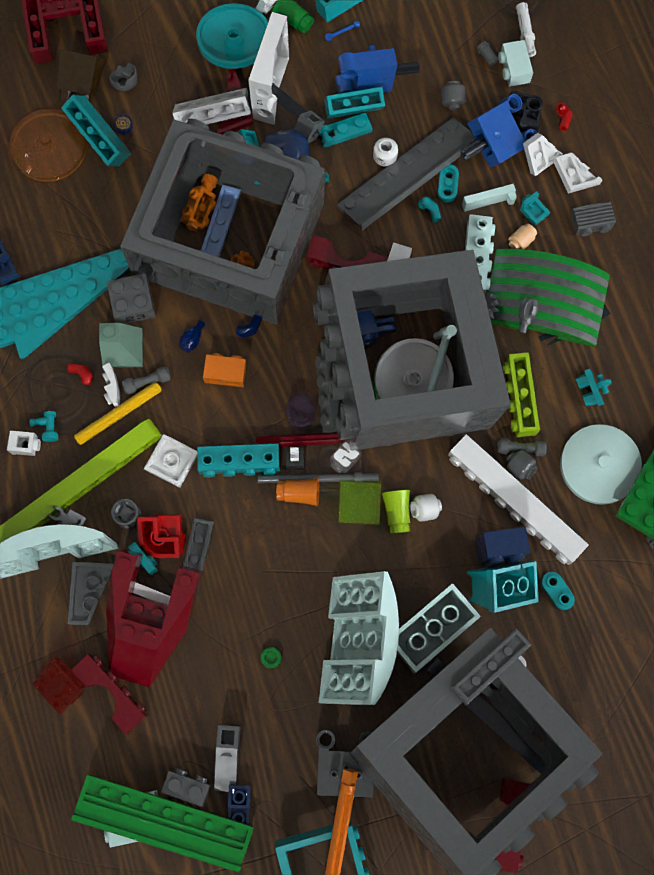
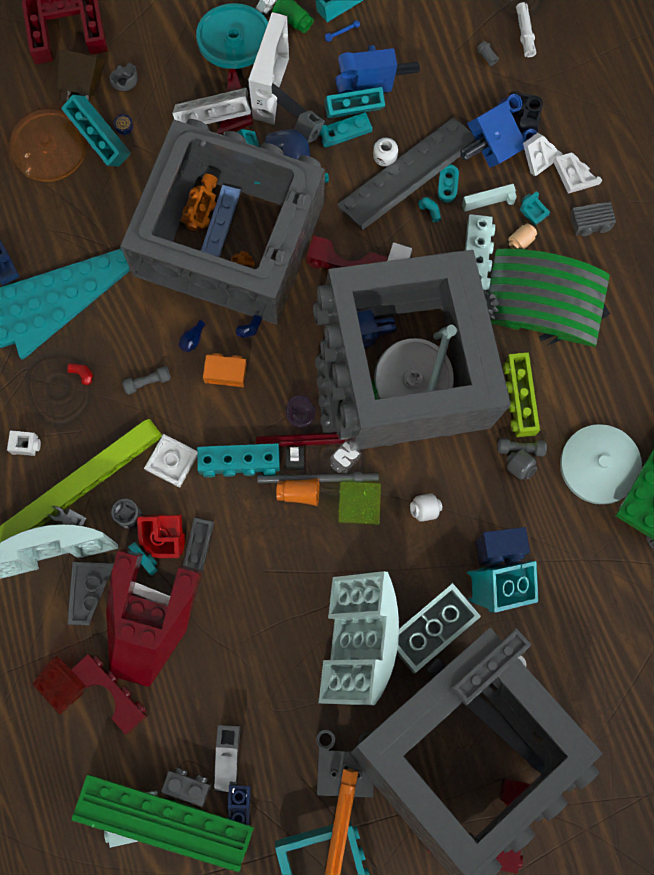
teal piece [30,411,58,442] -> none
yellow axle [74,382,162,445] -> none
sand green slope [99,323,143,368] -> none
white slope [102,363,120,408] -> none
dark grey brick [107,273,156,324] -> none
green tile [261,647,282,669] -> none
lime plant [382,490,410,534] -> none
dark grey head [441,81,466,111] -> none
white brick [448,434,589,565] -> none
light aqua brick [498,40,533,87] -> none
dark grey piece [518,297,538,334] -> none
teal plate [541,572,575,610] -> none
red arm [556,102,573,131] -> none
teal hips [576,369,612,406] -> none

